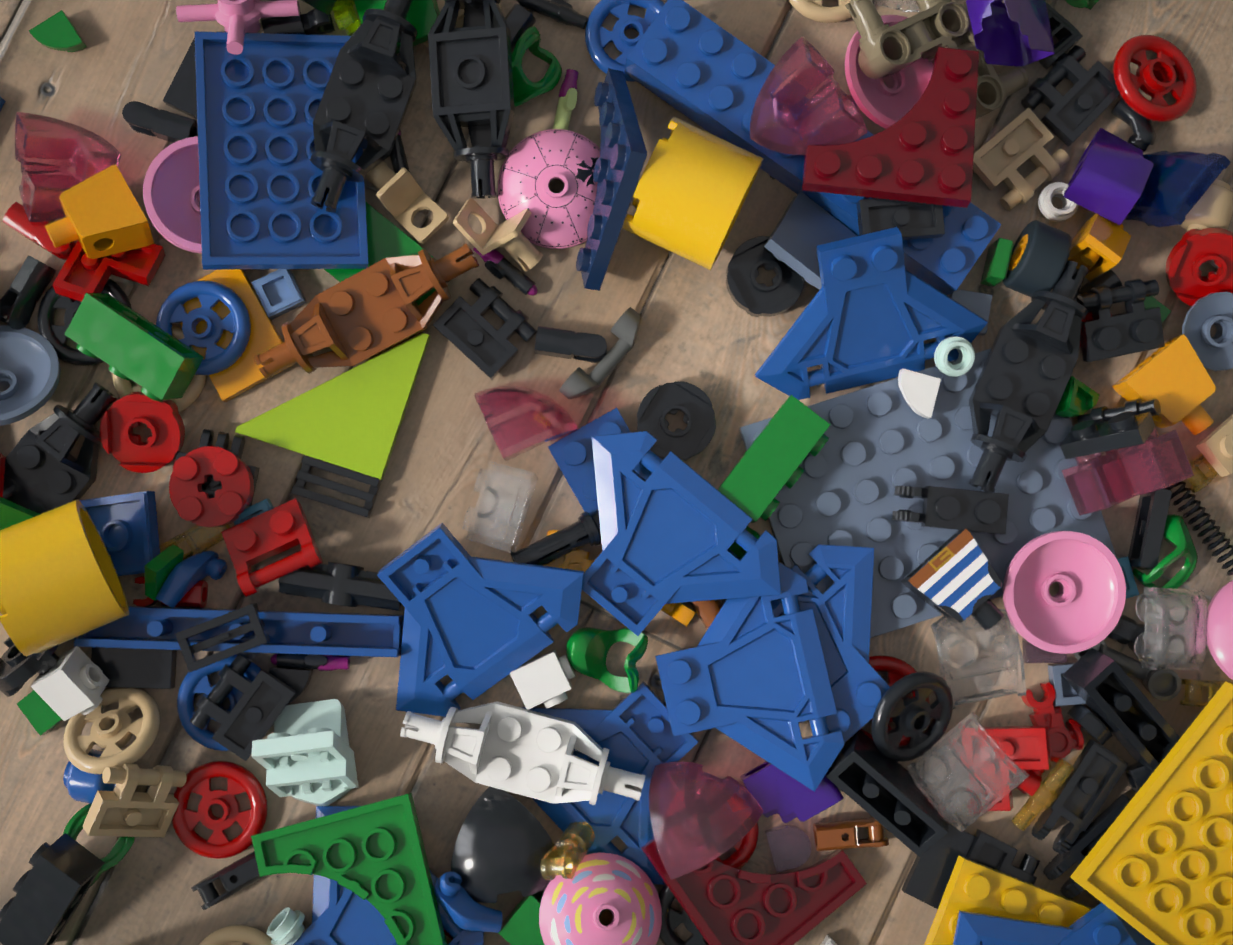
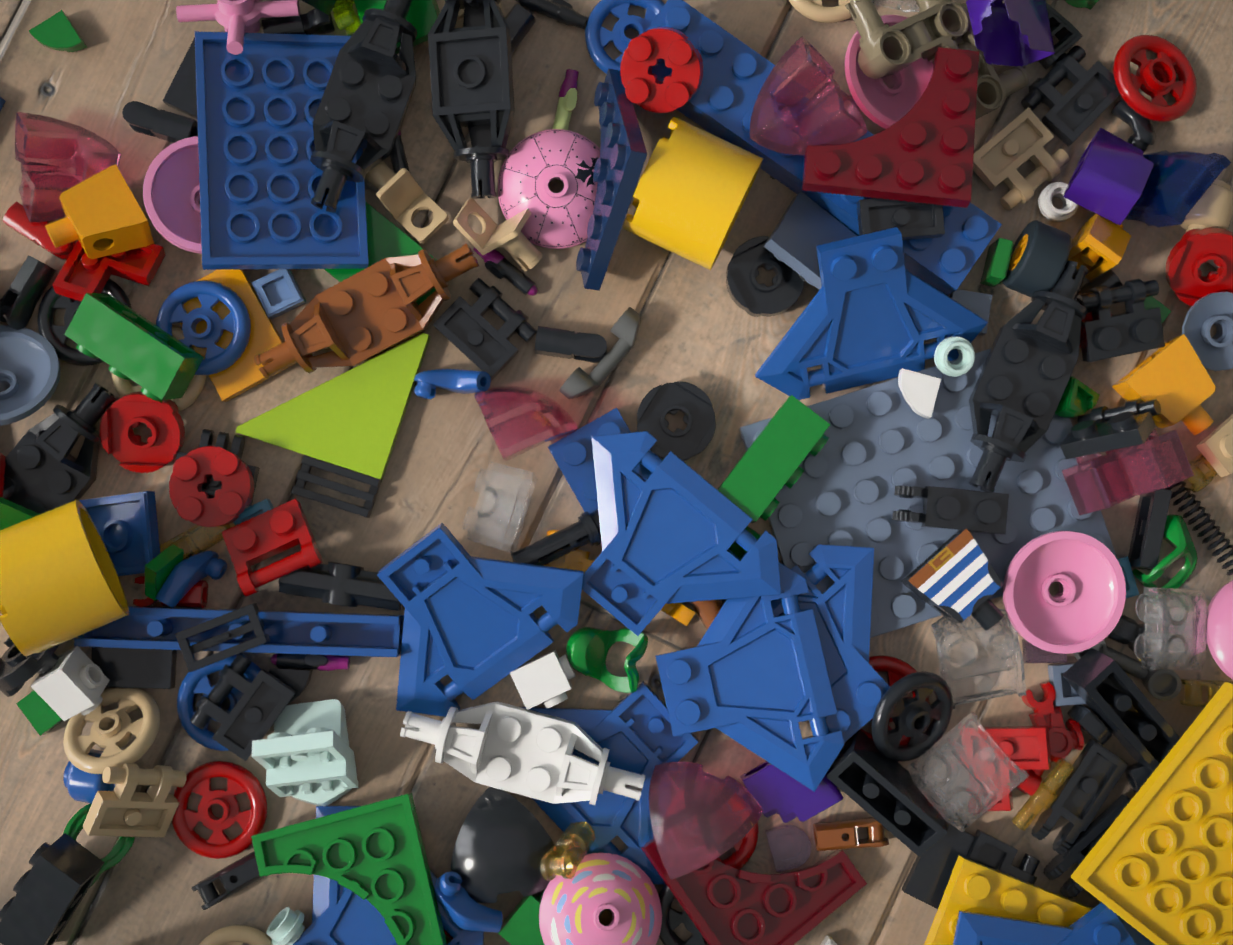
green piece [512,26,562,107] -> none
none -> blue arm [414,369,491,400]
none -> red plate [620,27,703,113]

